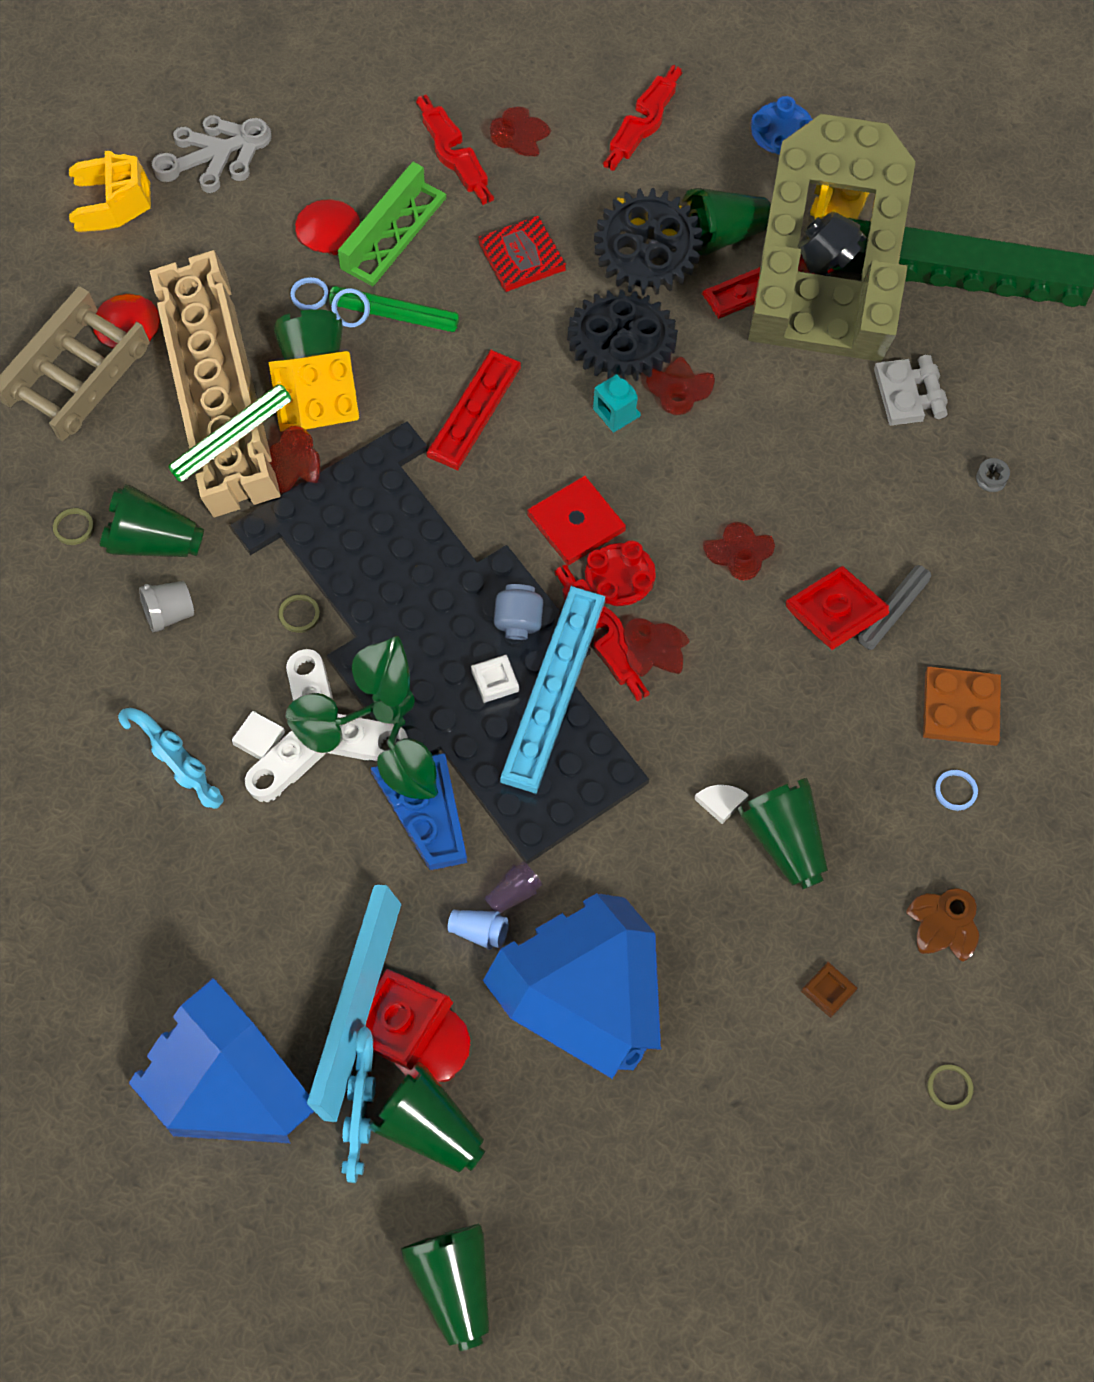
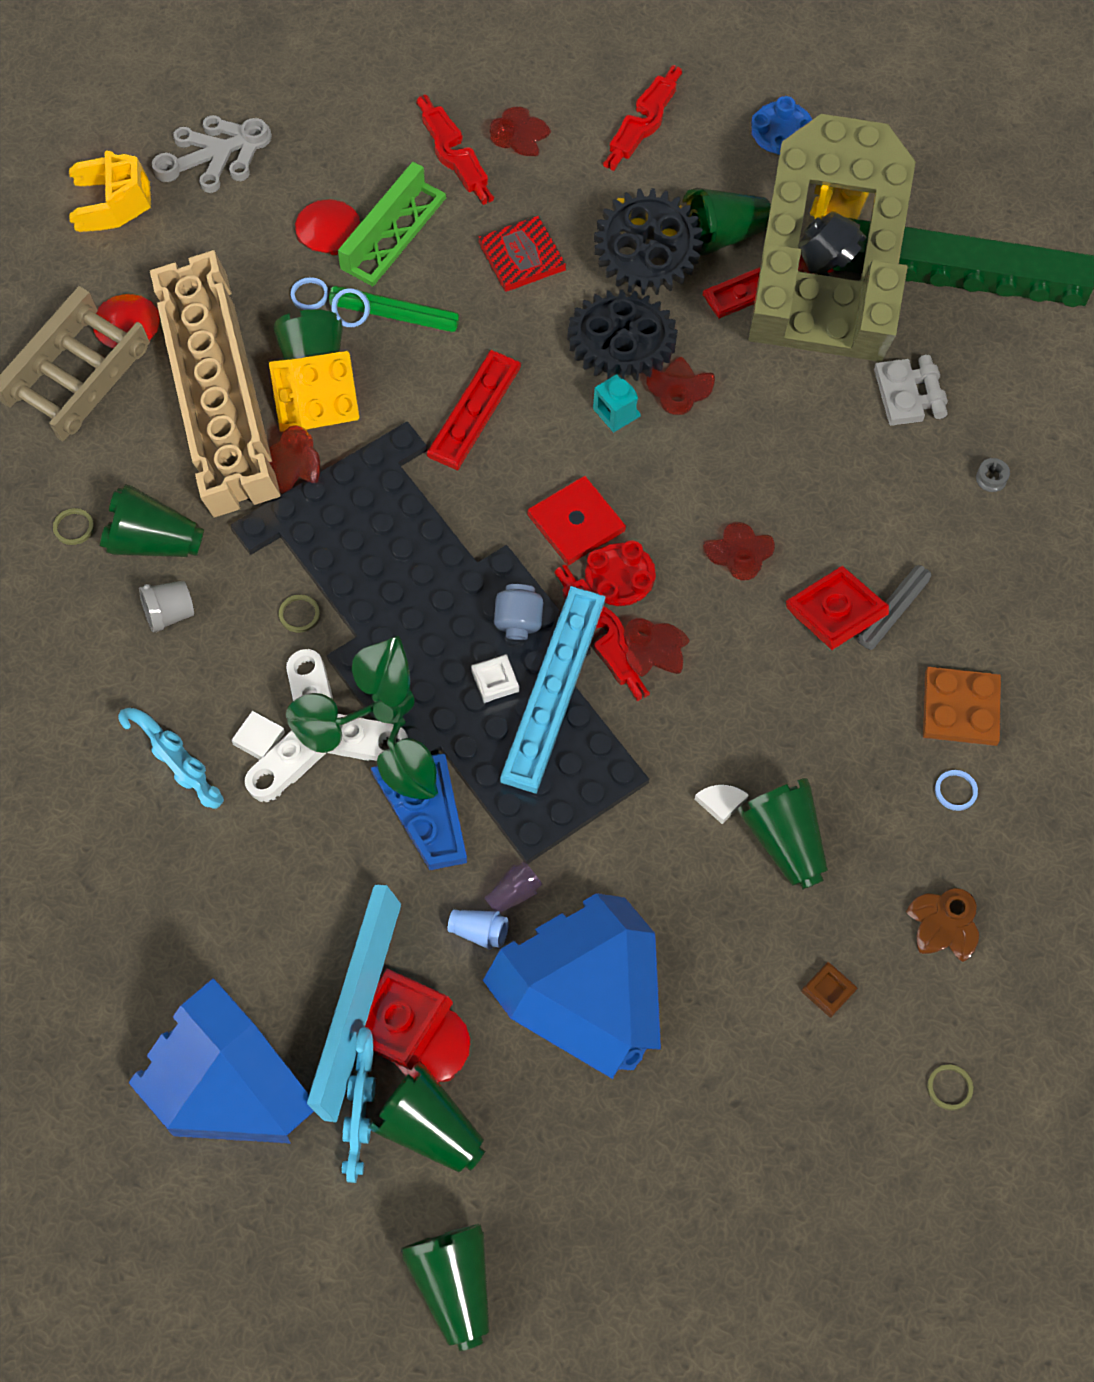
axle [168,384,291,482] -> none

